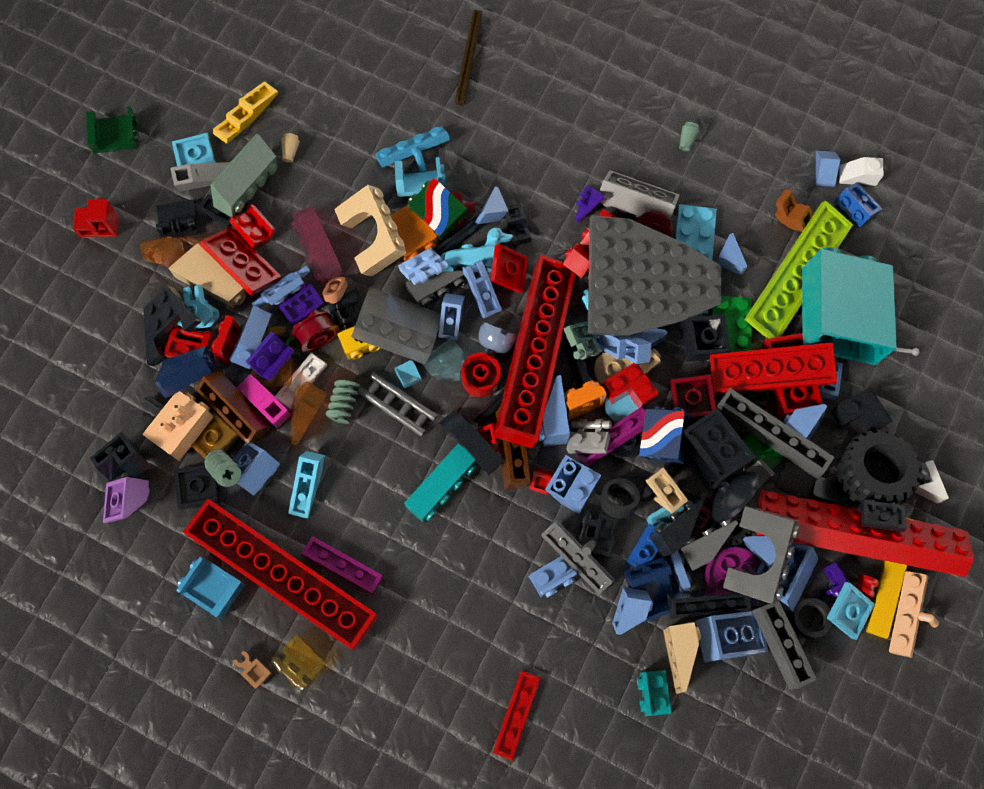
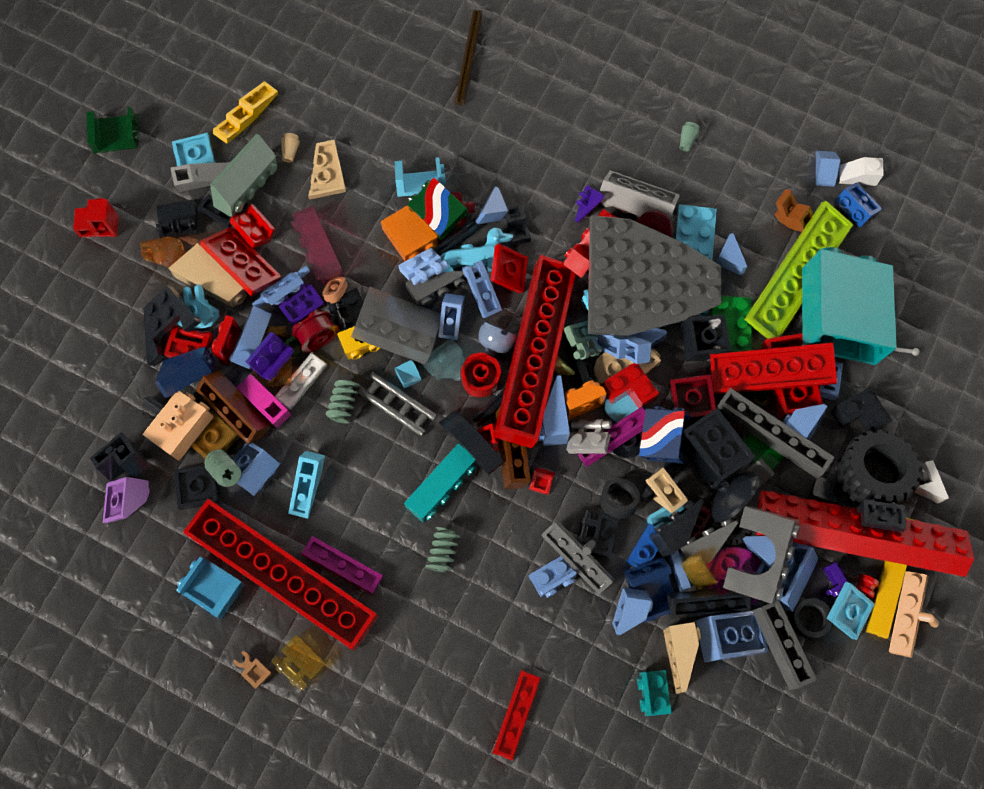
clear orange slope [290,381,327,446] -> none
tan arch [334,185,406,276] -> none
dark azure plate [375,126,450,172] -> none
medium blue slope [545,455,601,514] -> none
none -> tan wing [308,140,346,200]
none -> sand green piece [425,527,460,573]
none -> slope [554,356,575,375]
none -> clear yellow slope [681,556,717,590]

